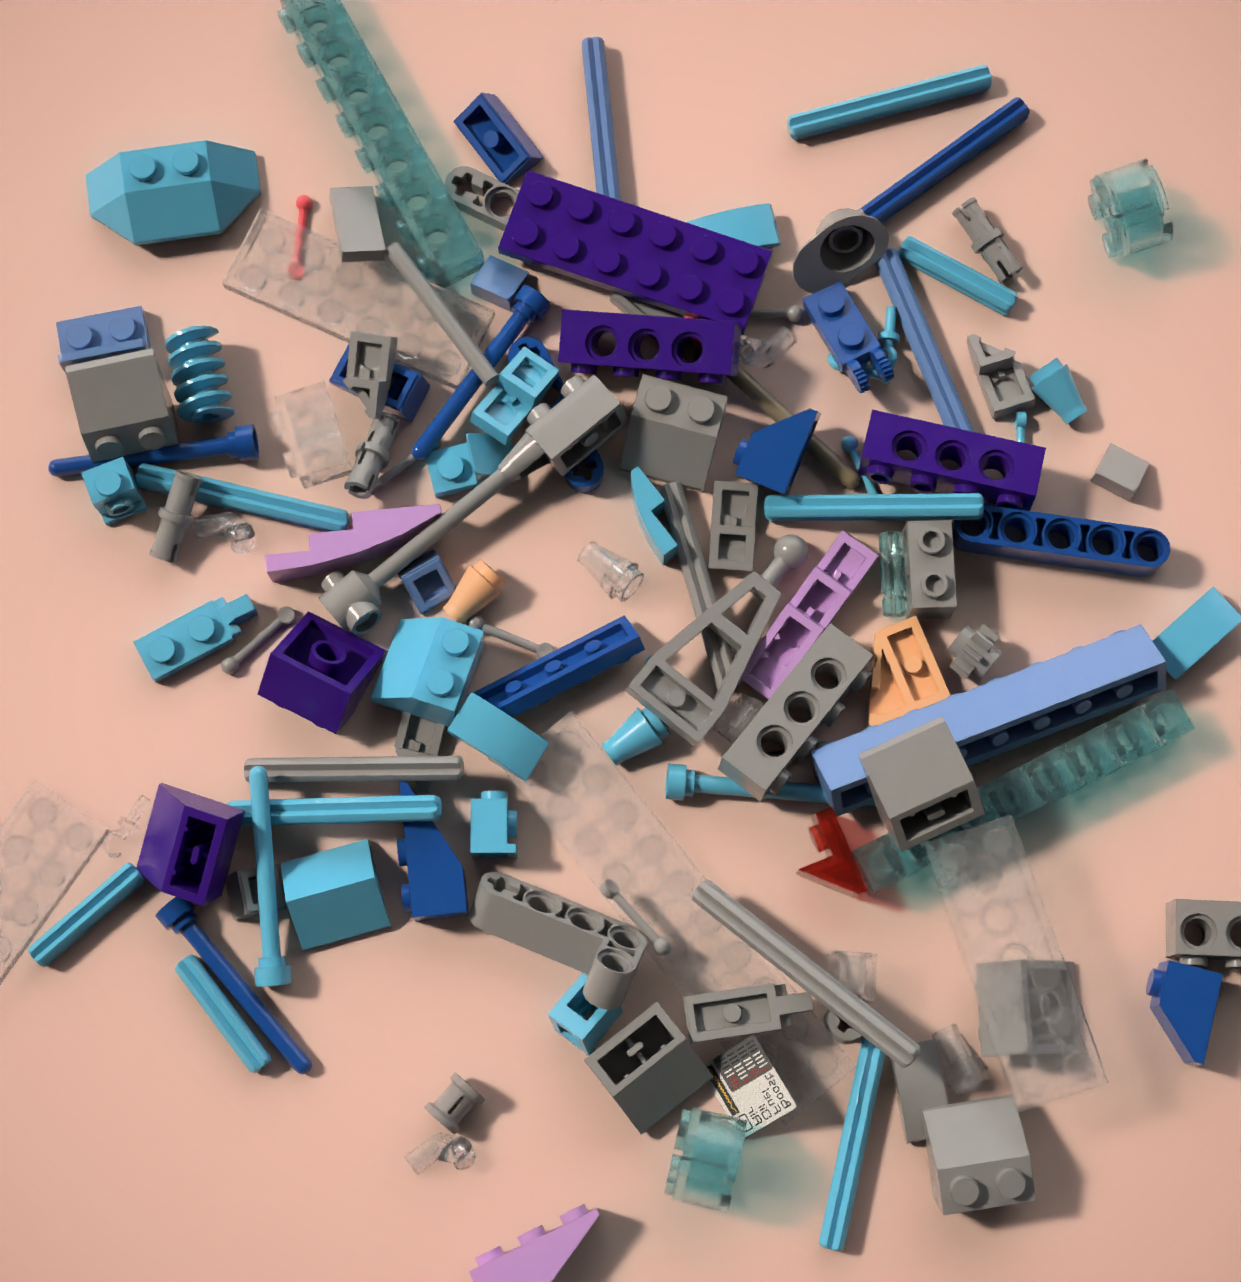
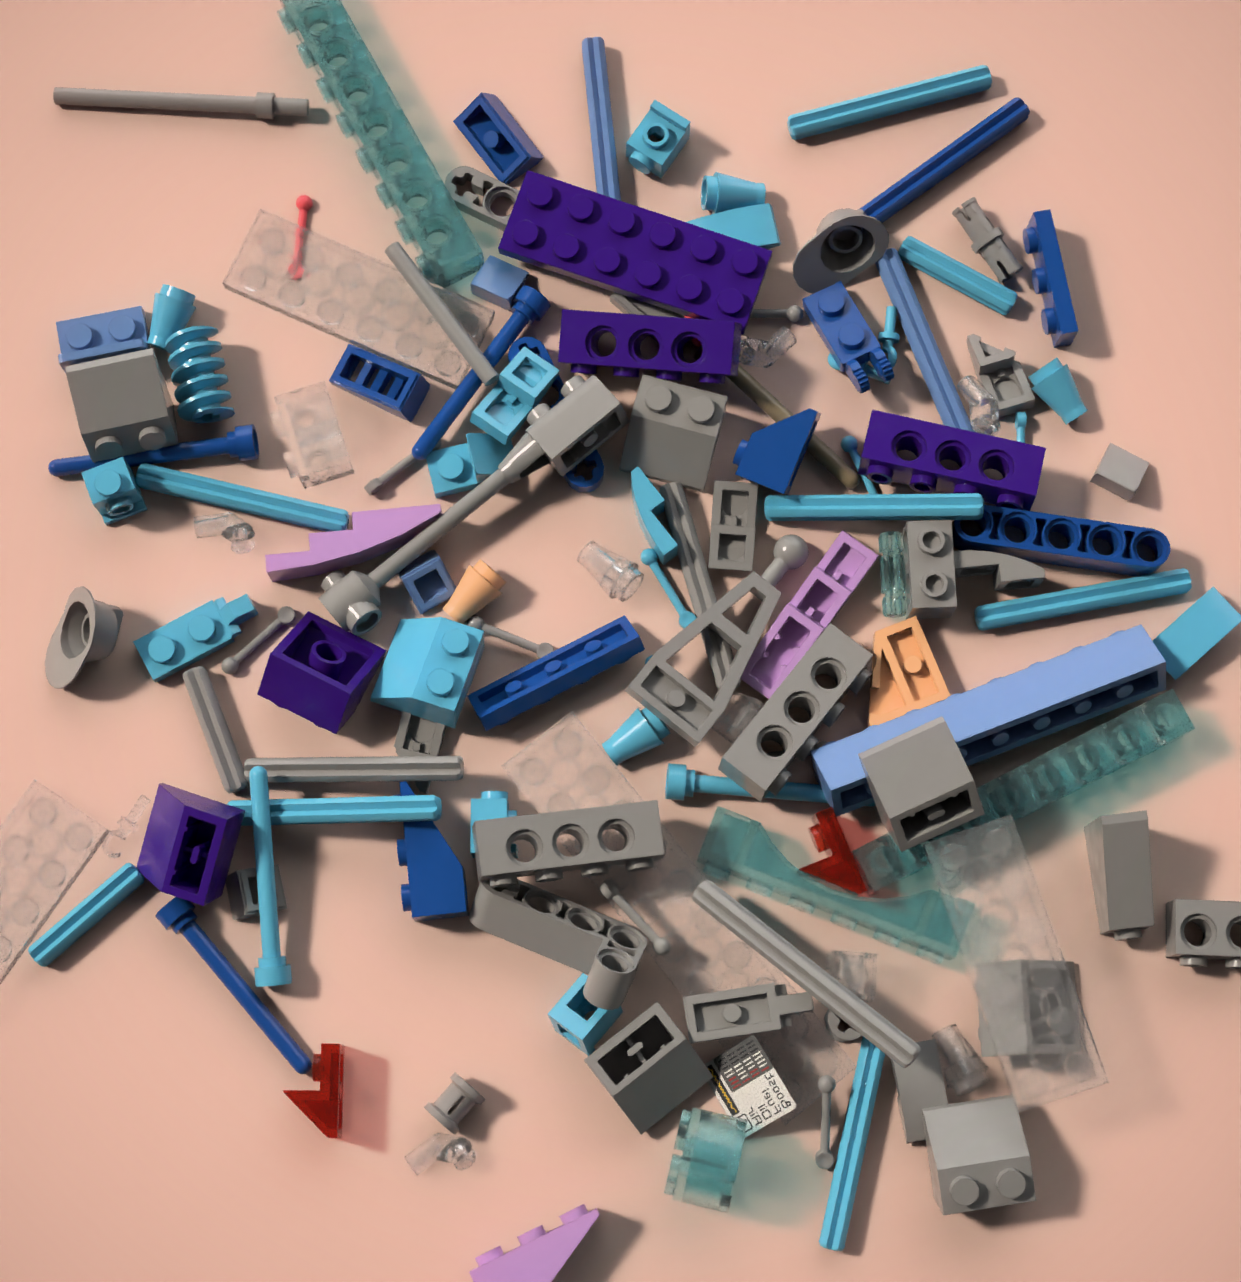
medium azure wedge [86,140,261,246] -> none
light grey pin [149,470,203,563] -> none
medium azure axle [175,955,271,1073] -> none
medium azure slope [281,839,391,951] -> none
light grey tile [329,186,386,262] -> none
light grey slope [343,331,398,419] -> none
light grey pin [344,412,401,499] -> none
medium azure slope [447,692,550,782] -> none
light grey gear [947,623,1003,679] -> none
clear light blue brick [1088,158,1173,258] -> none
blue slope [1146,960,1223,1066] -> none
none -> light grey piece [45,586,123,689]
none -> light grey bar [53,87,309,119]
none -> medium azure cone [147,284,196,351]
none -> light grey axle [182,666,249,793]
none -> clear red slope [283,1043,345,1138]
none -> light grey brick [472,800,665,888]
none -> medium azure brick [626,100,691,178]
none -> medium azure hinge [640,548,696,629]
none -> clear light blue arch [697,806,974,964]
none -> medium azure cone [701,172,766,214]
none -> light grey hinge [815,1075,836,1169]
none -> light grey slope [954,550,1045,591]
none -> clear arm [957,375,1001,436]
none -> medium azure axle [974,568,1192,631]
none -> blue plate [1023,209,1078,348]
none -> light grey slope [1084,810,1154,941]

